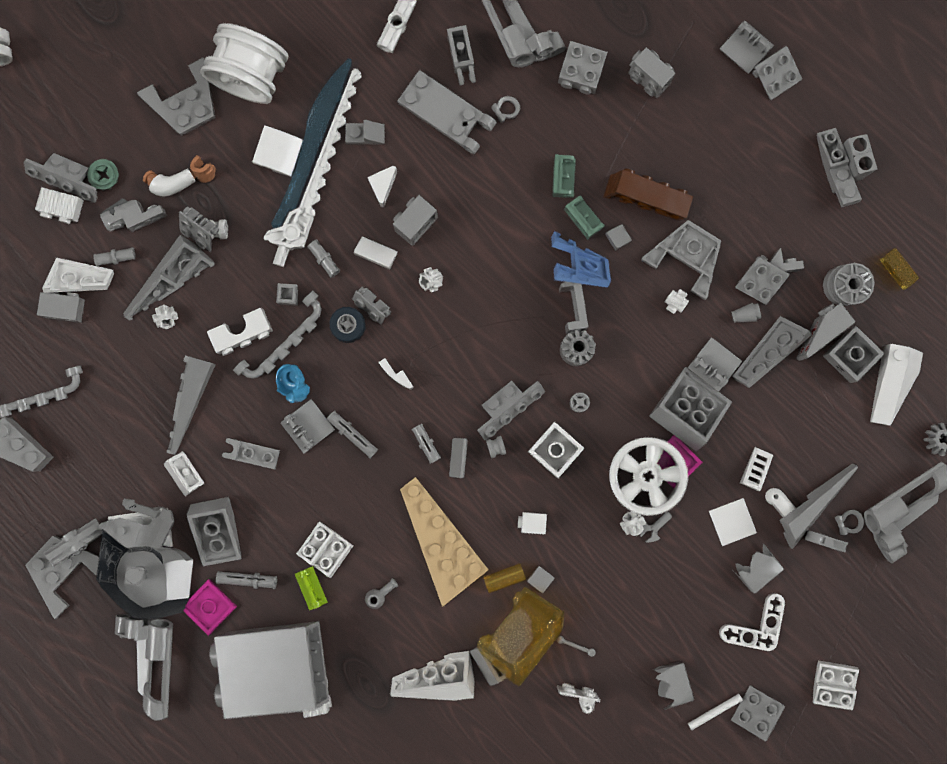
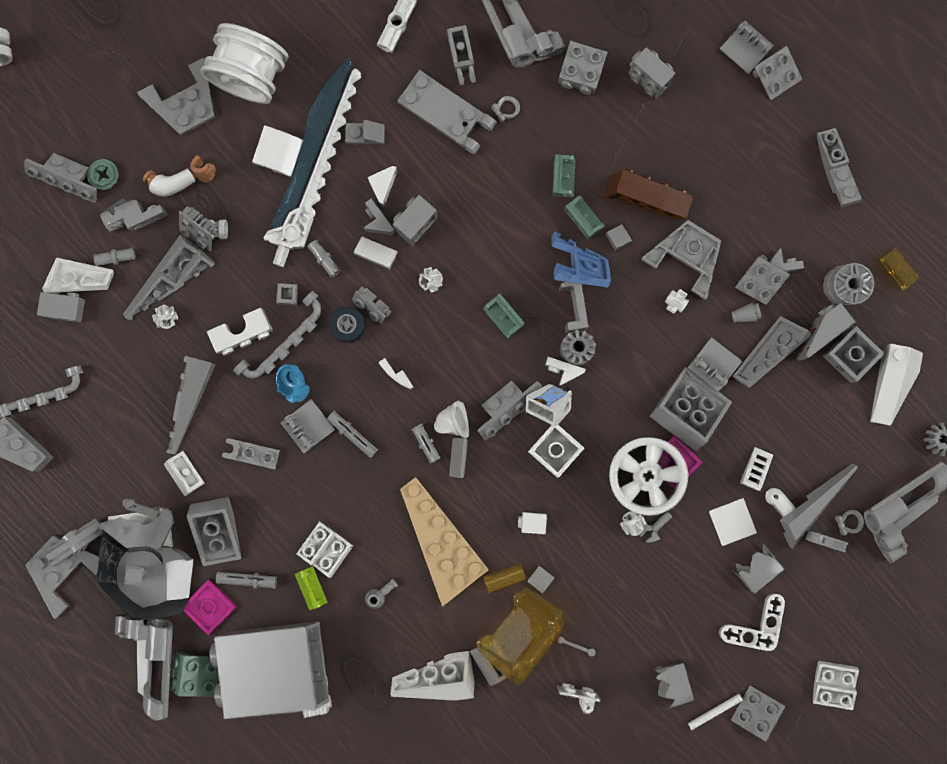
white brick [35,187,83,224] -> none
light grey wheel [486,436,506,459] -> none
light grey wheel [569,393,590,413] -> none
light grey piece [843,134,877,181] -> none
none -> sand green bracket [169,651,219,697]
none -> light grey slope [364,199,395,235]
none -> white piece [434,401,469,438]
none -> sand green hinge [483,293,525,339]
none -> white torso [526,385,572,427]
none -> white slope [545,357,585,386]

